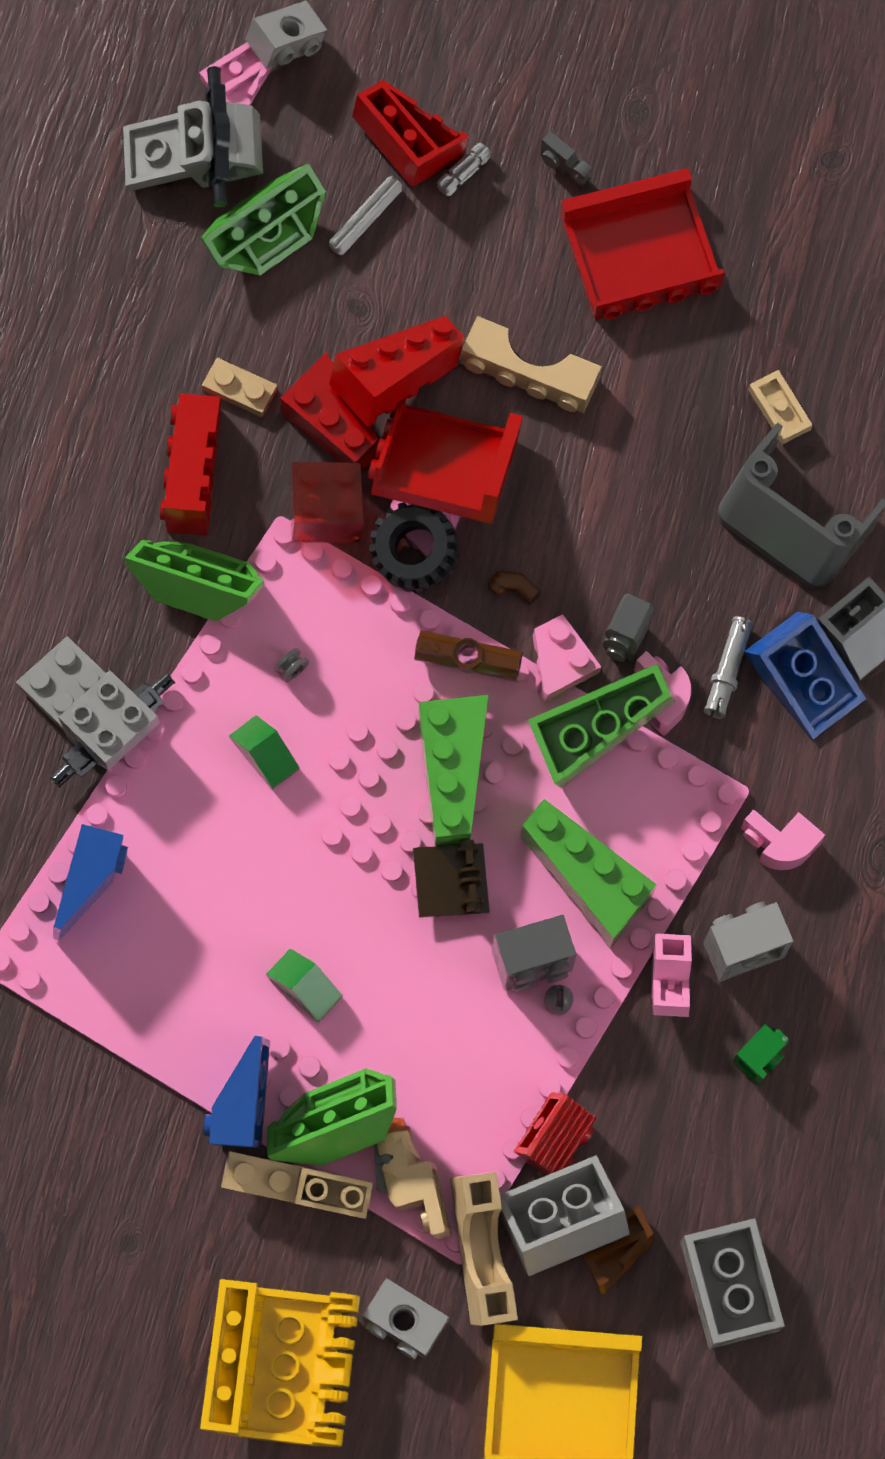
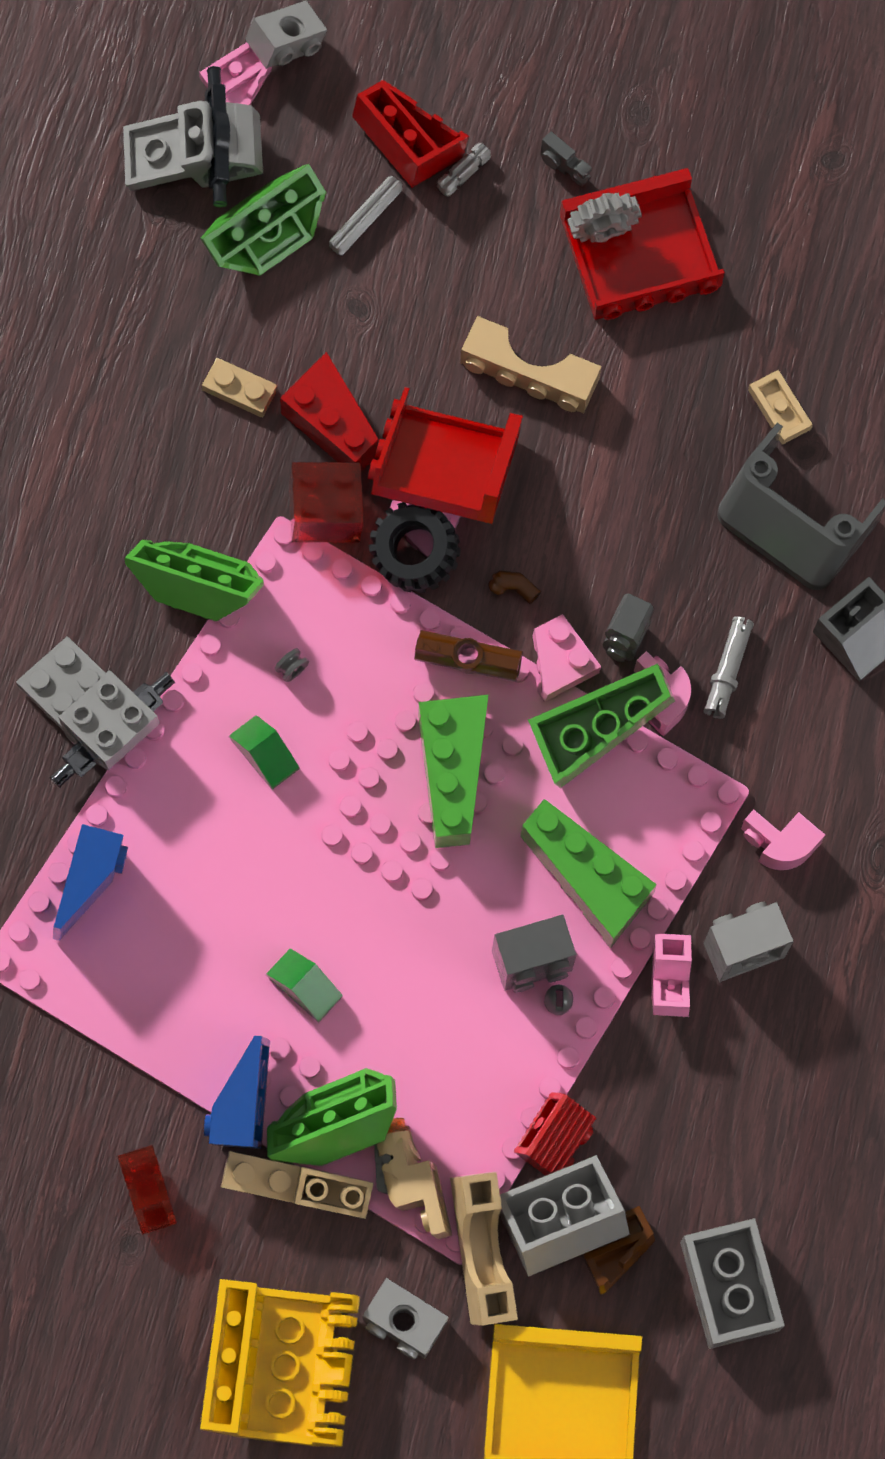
red wedge [160,393,221,536] -> none
red wedge [329,316,465,427] -> none
dark brown hinge [413,840,489,918] -> none
green brick [732,1024,789,1086] -> none
blue slope [744,612,866,739] -> none
none -> clear red brick [118,1145,177,1235]
none -> light grey gear [568,193,642,243]

